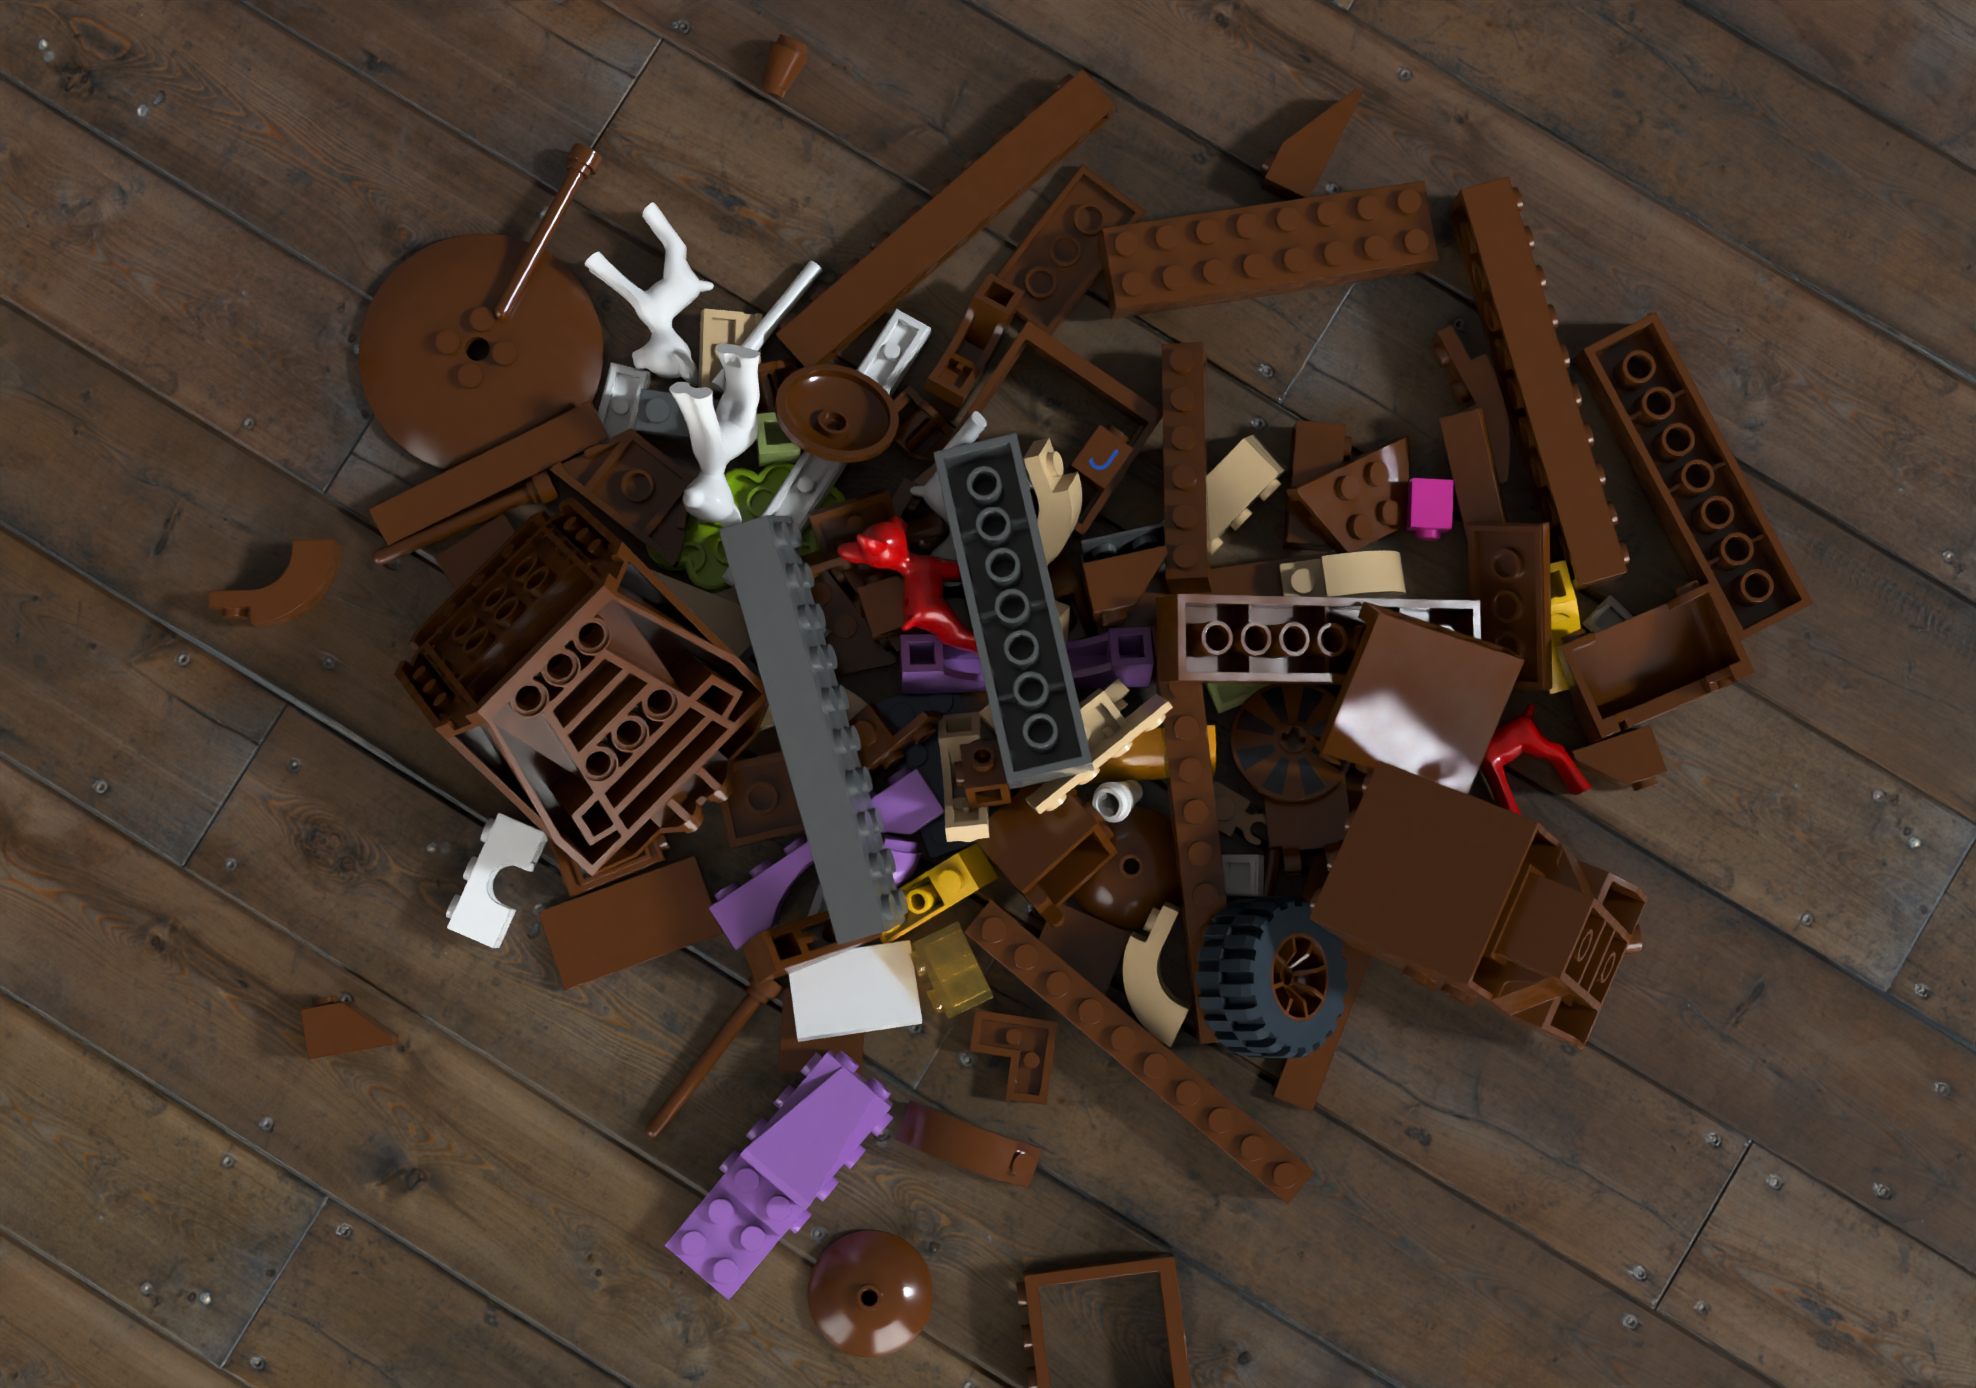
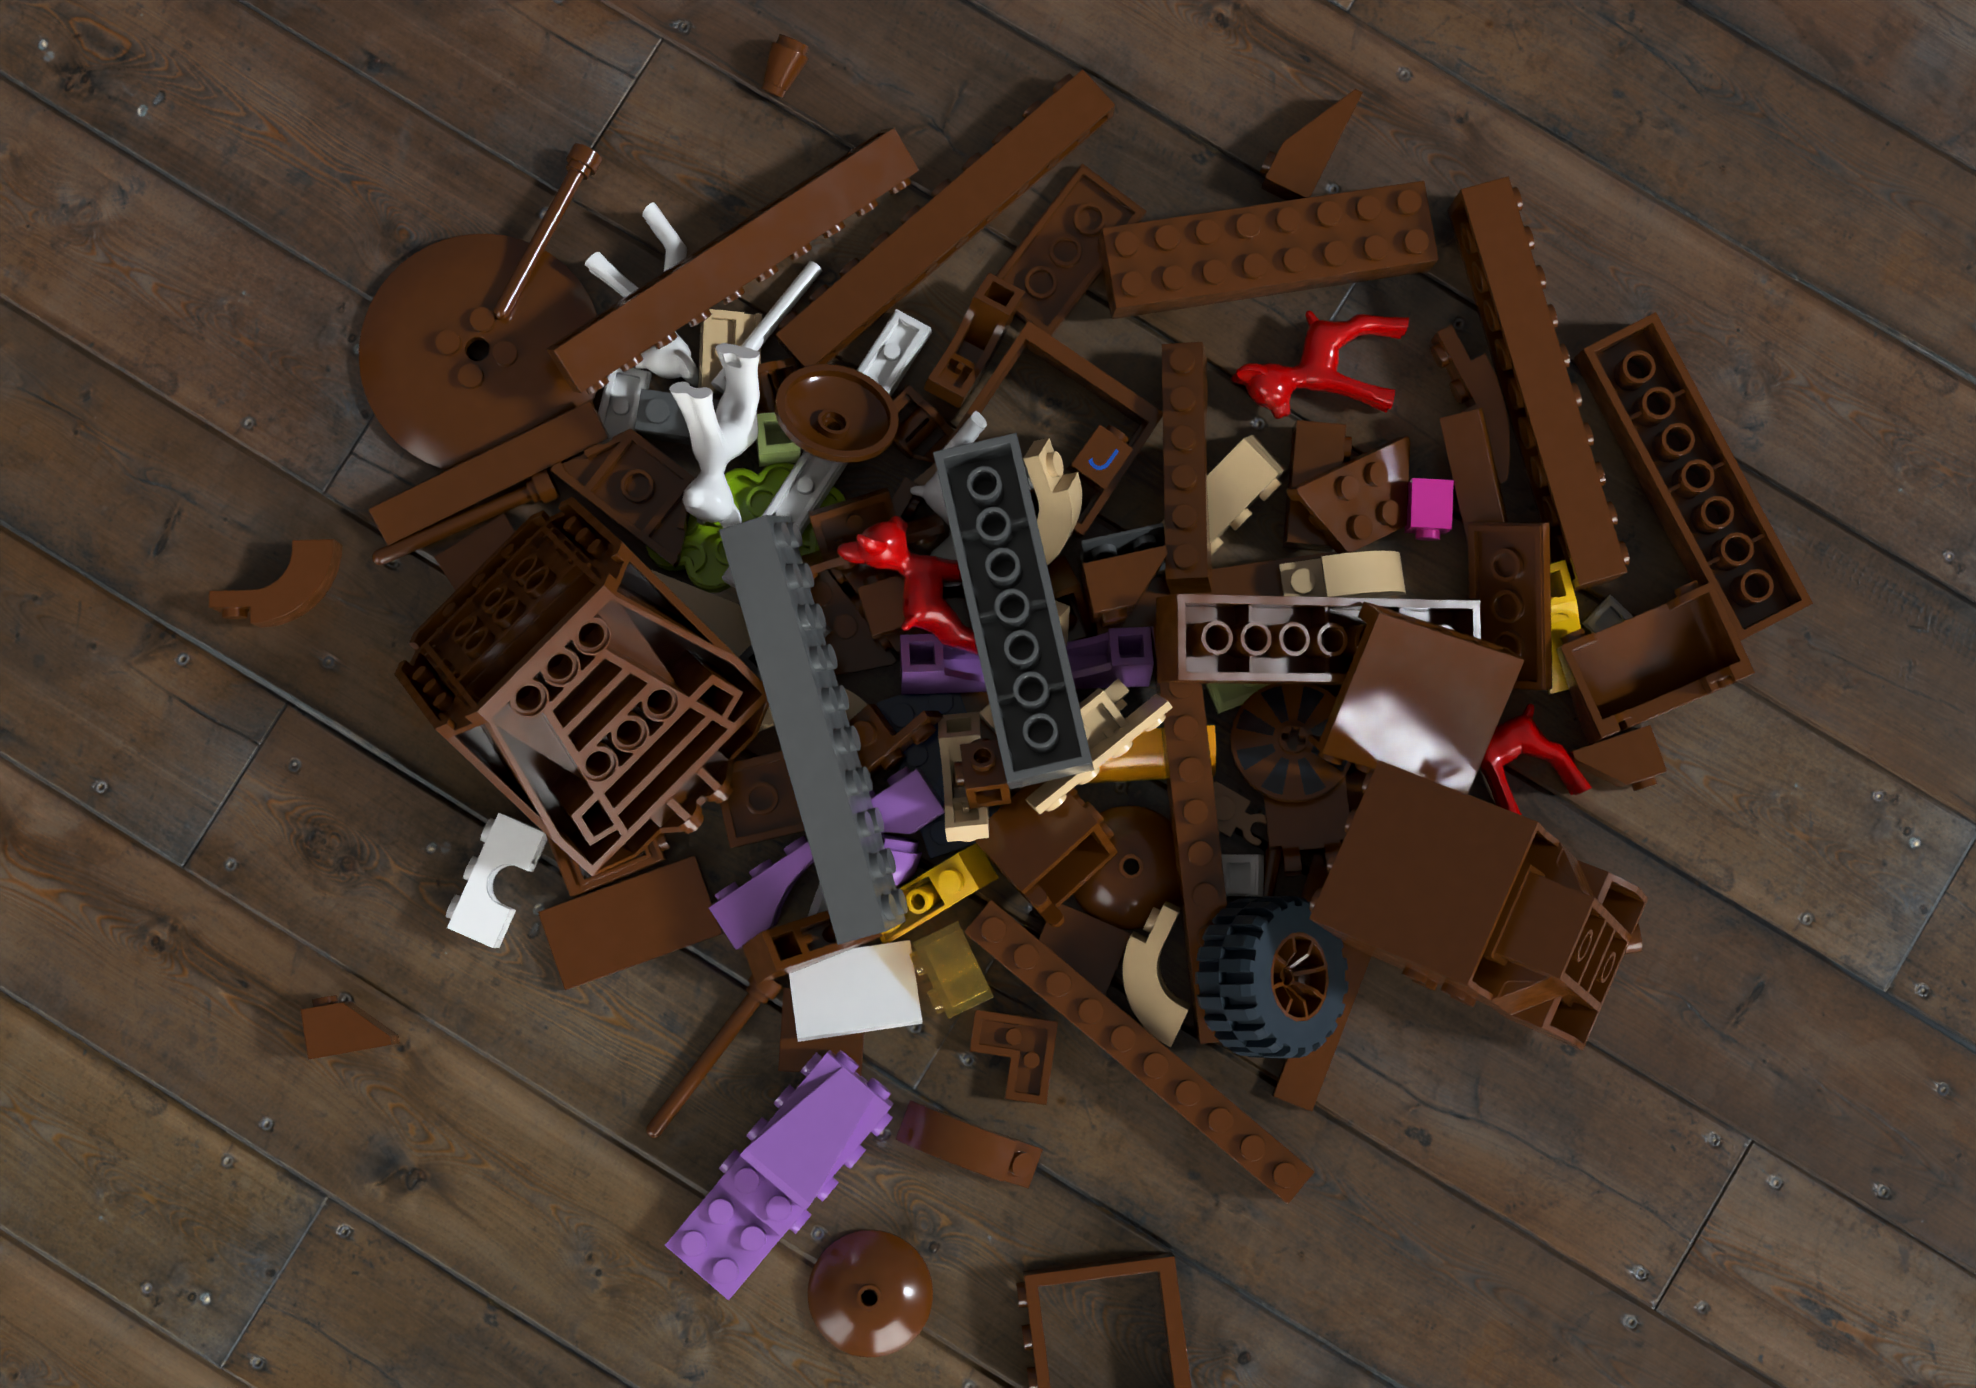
white cone [1092,780,1143,823] -> none
none -> reddish brown brick [546,128,919,395]
none -> red animal [1231,310,1409,419]

